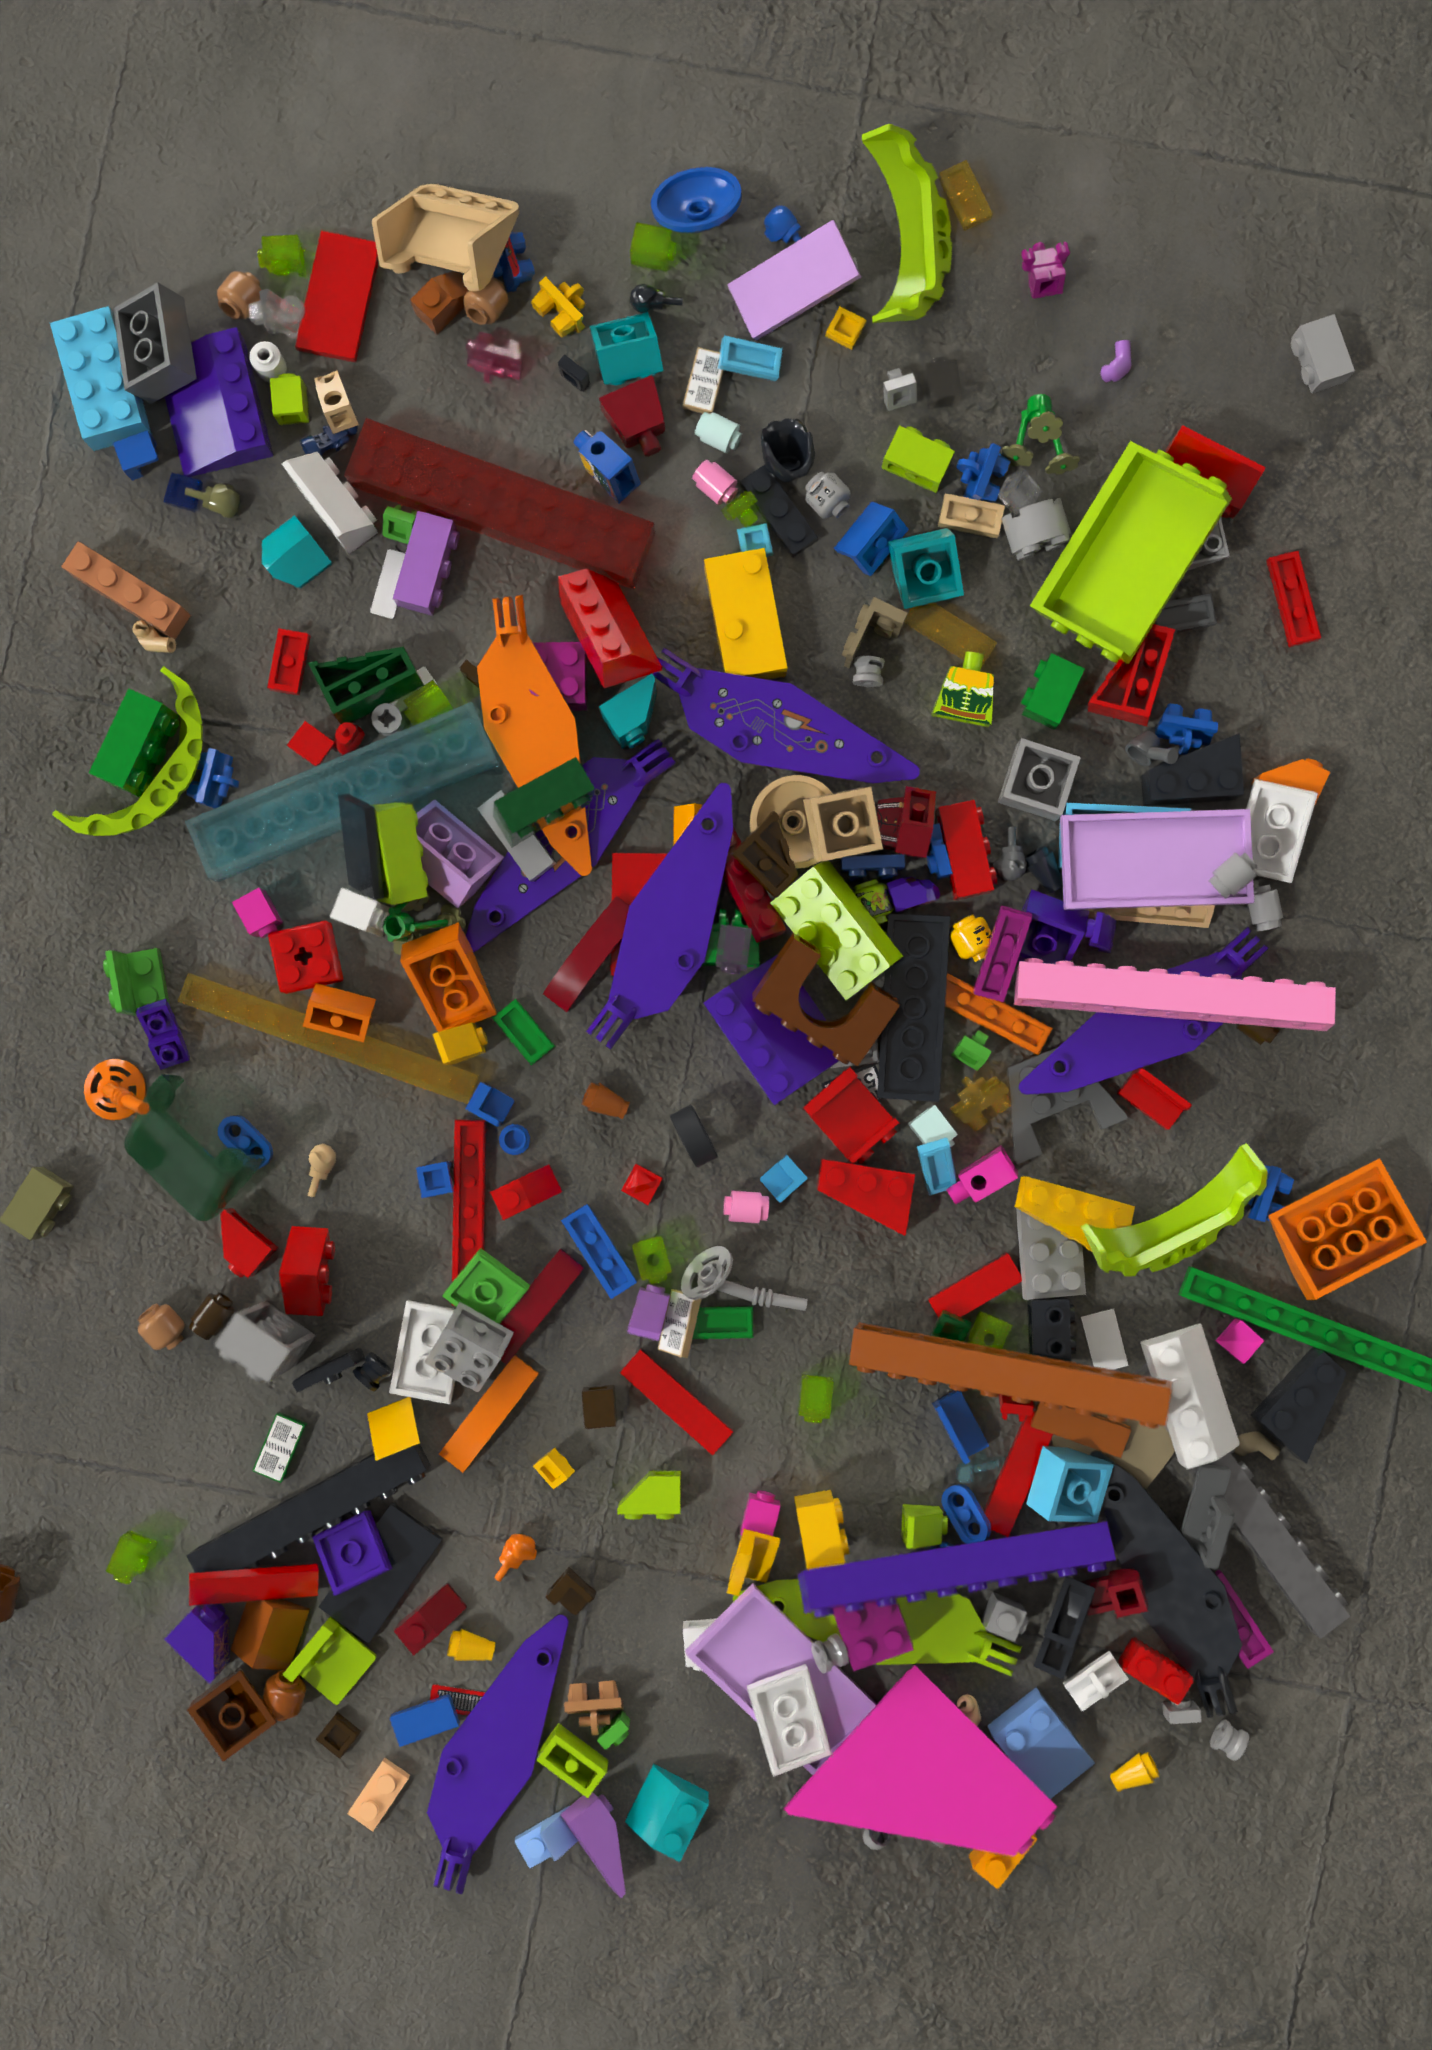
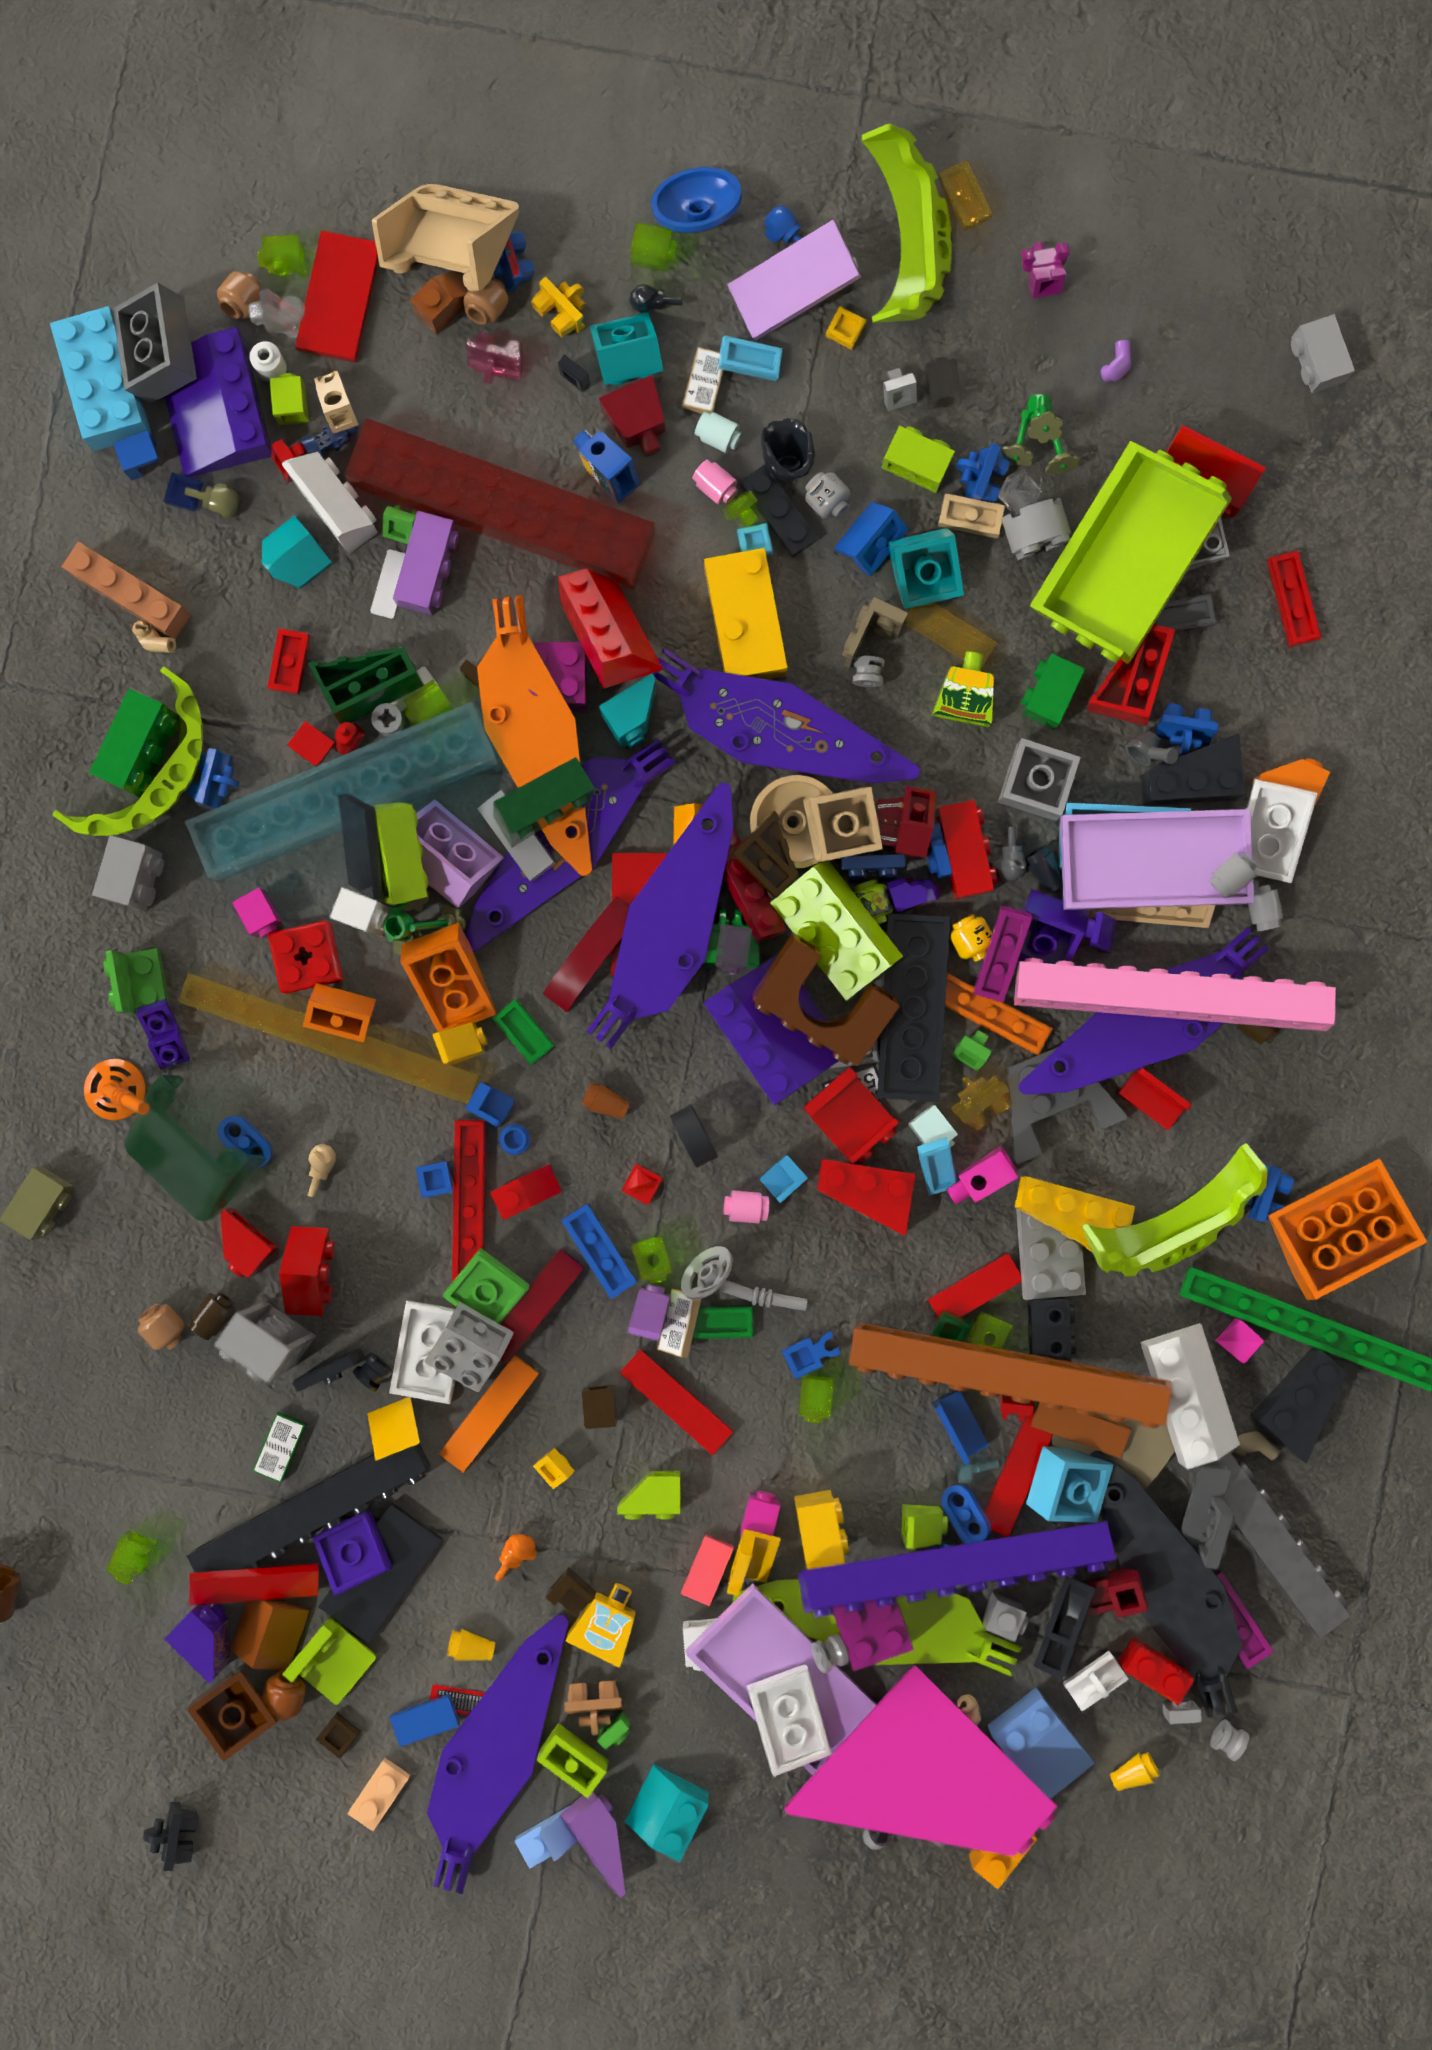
dark red slope [394,1582,467,1656] -> none
white sticker [1081,1309,1129,1370] -> none
none -> light grey brick [92,835,164,912]
none -> black hips [143,1802,198,1871]
none -> red tile [271,439,307,483]
none -> yellow torso [566,1583,636,1668]
none -> coral tile [681,1534,734,1606]
none -> blue plate [781,1331,841,1379]

